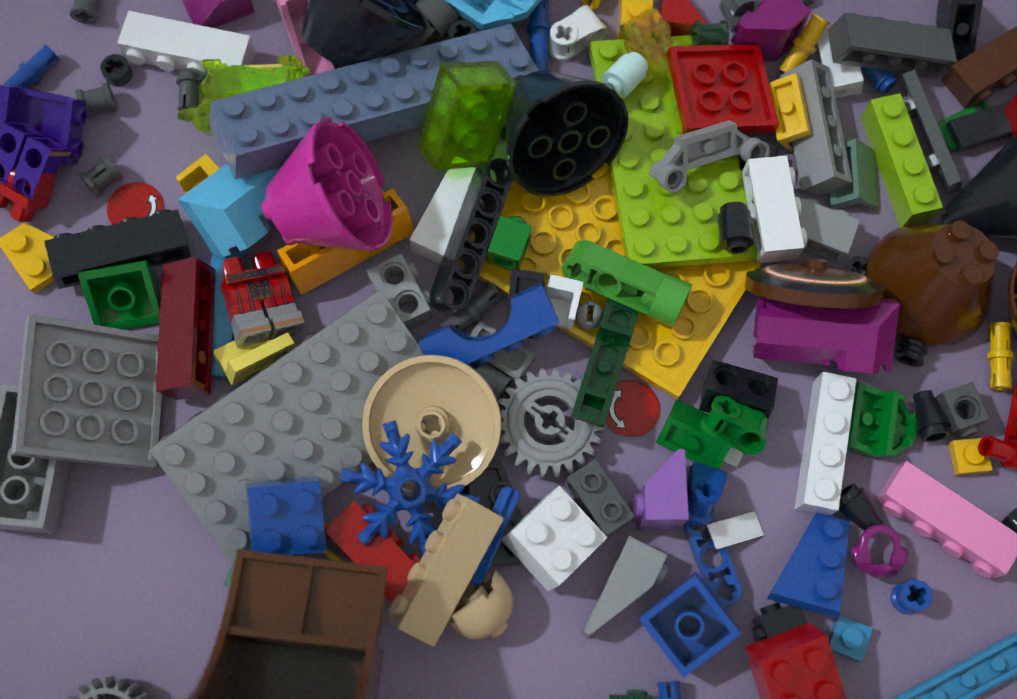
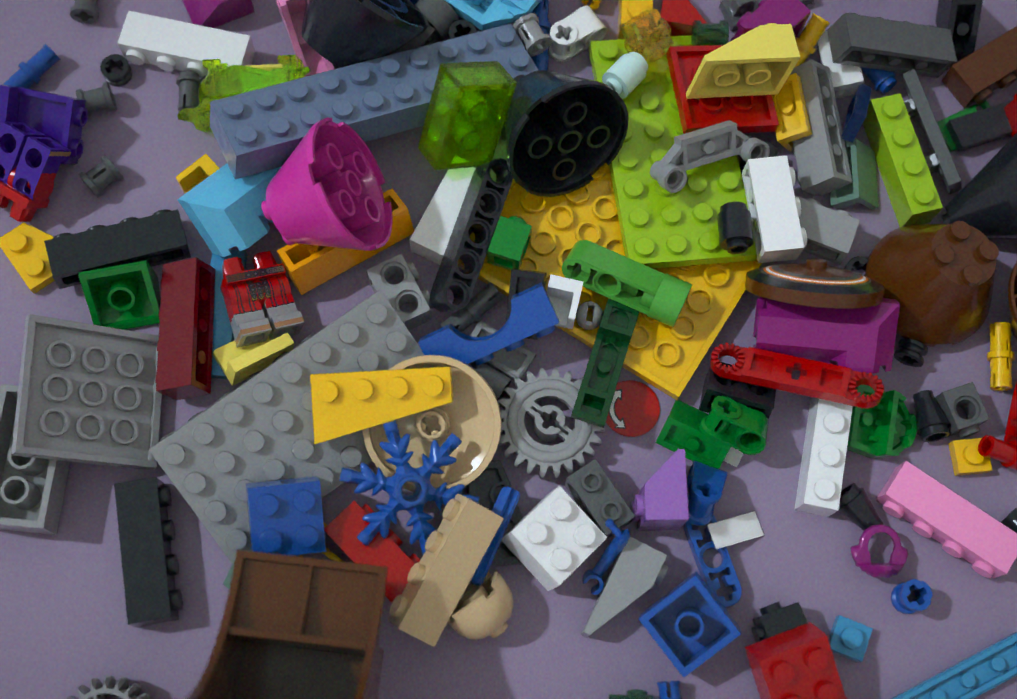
red sticker [107,182,163,225] -> none
blue wing [767,512,850,618] -> none
none -> black brick [114,477,183,627]
none -> yellow wing [310,366,453,445]
none -> light grey bush [513,13,552,56]
none -> blue piece [582,518,630,595]
none -> light yellow slope [686,23,800,99]
none -> red piece [710,343,884,408]
none -> dark blue tile [842,83,872,143]

